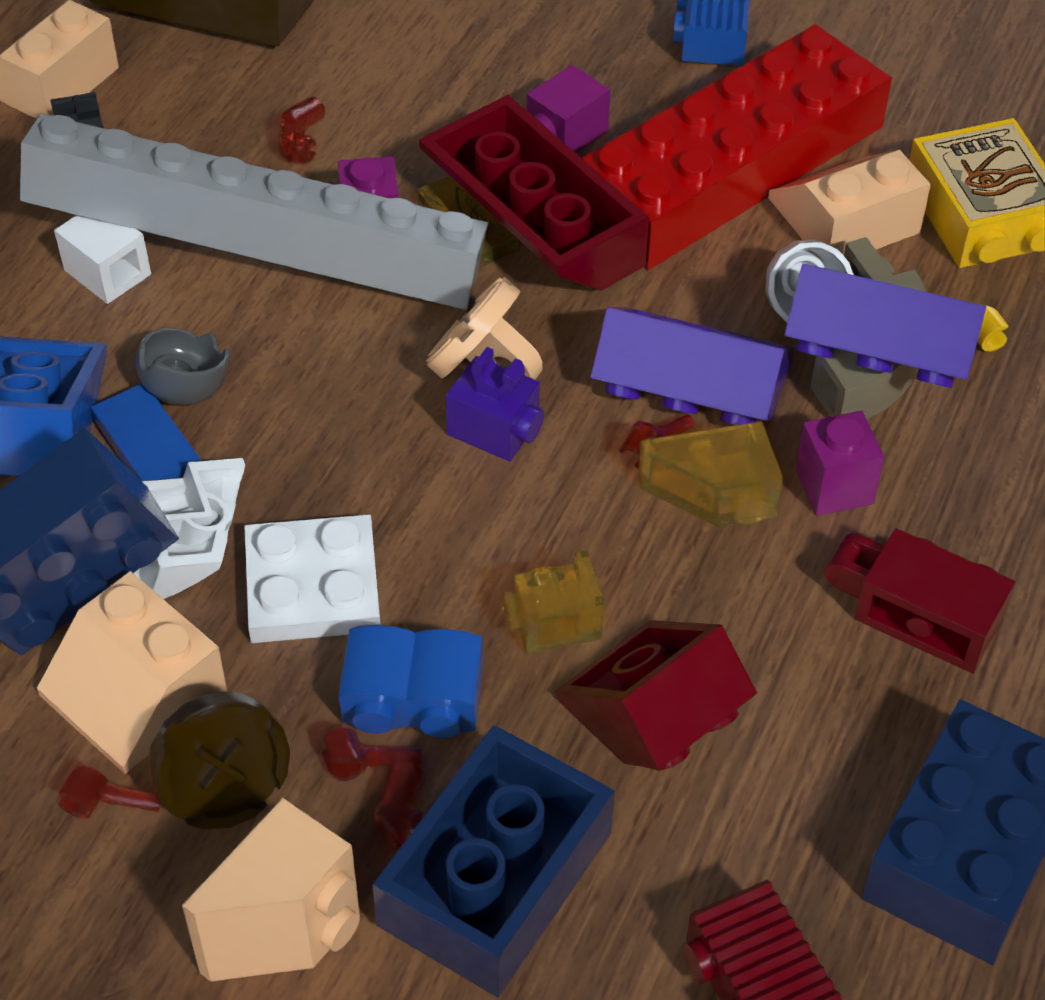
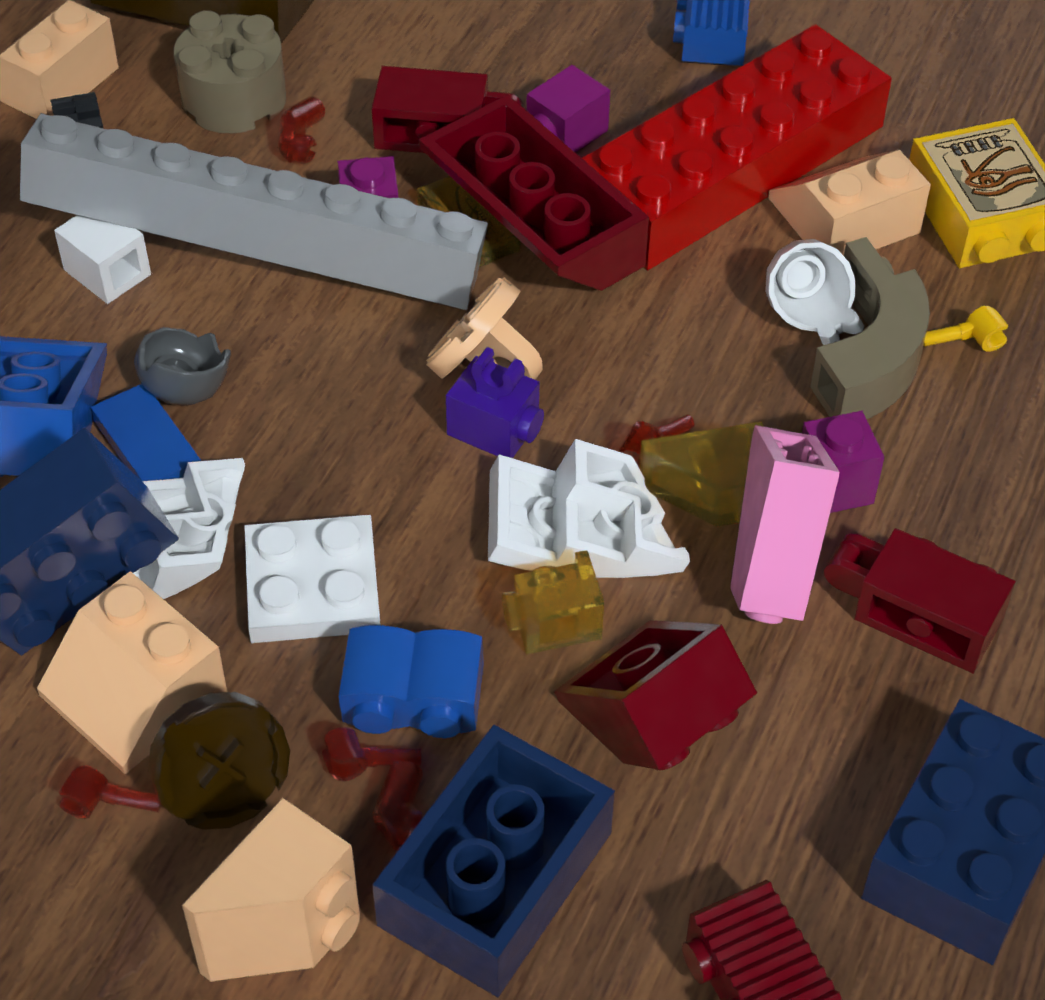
dark purple slope [591,307,795,428] -> none
dark purple slope [784,263,987,388] -> none
none -> dark tan brick [174,11,286,133]
none -> dark red brick [372,66,524,153]
none -> white slope [488,439,690,578]
none -> bright pink slope [730,425,840,624]

